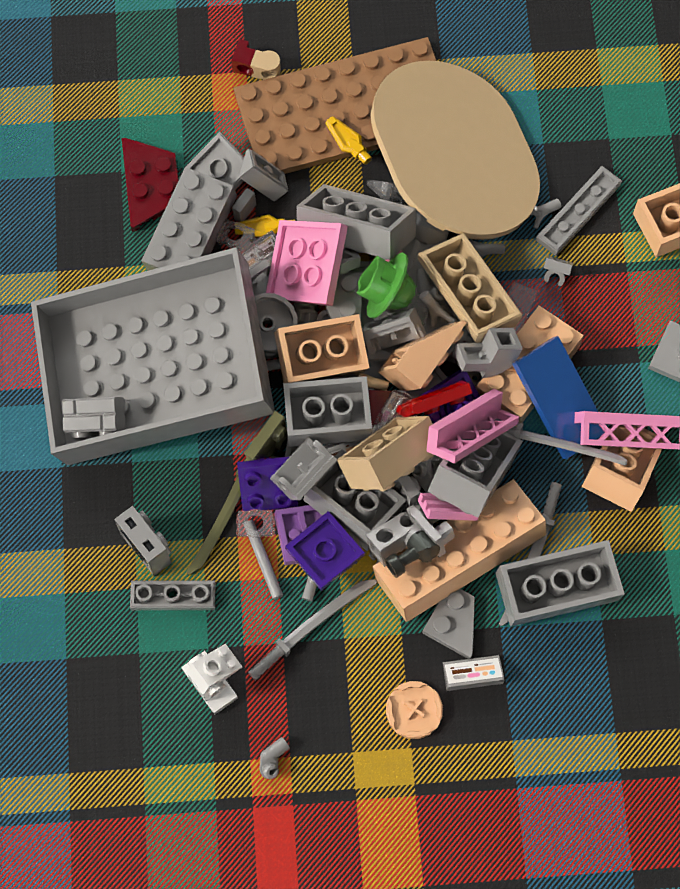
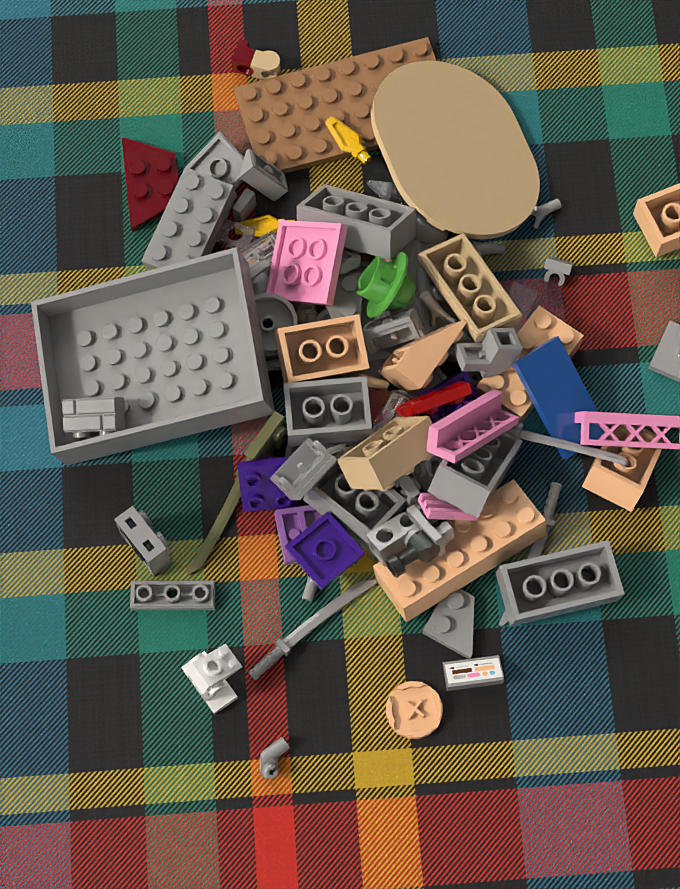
clear piece [236,509,275,538] -> none
light grey bar [243,520,283,600] -> none
light grey tile [536,166,622,256] -> none

